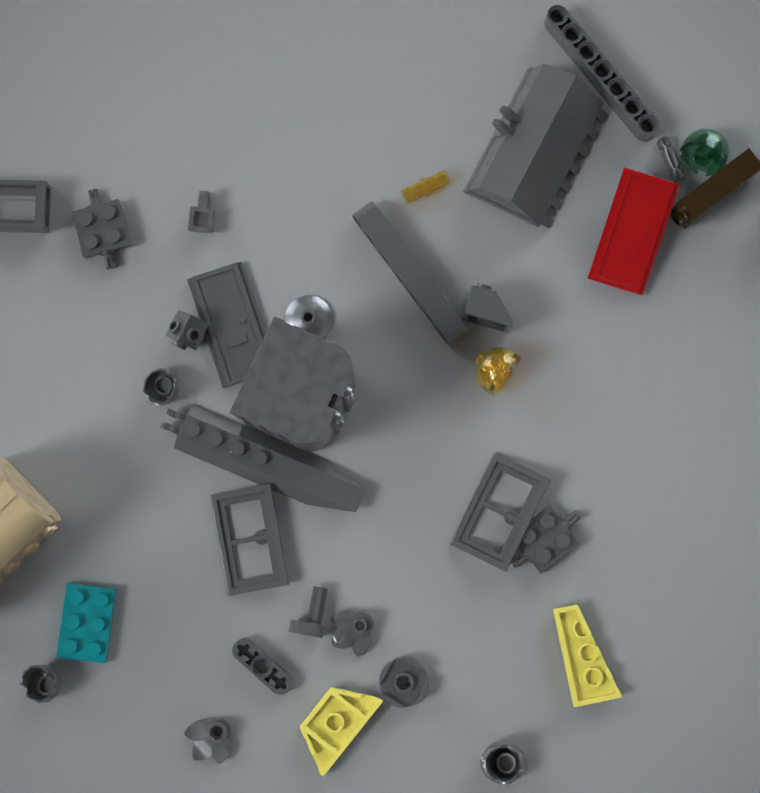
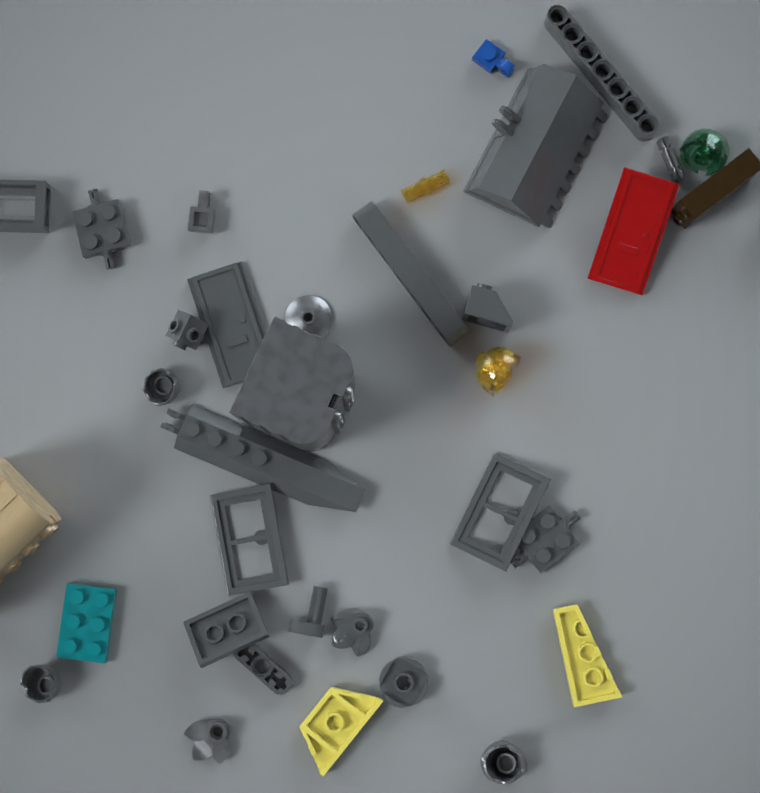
none -> dark grey plate [183,591,270,668]
none -> blue plate [472,39,515,78]

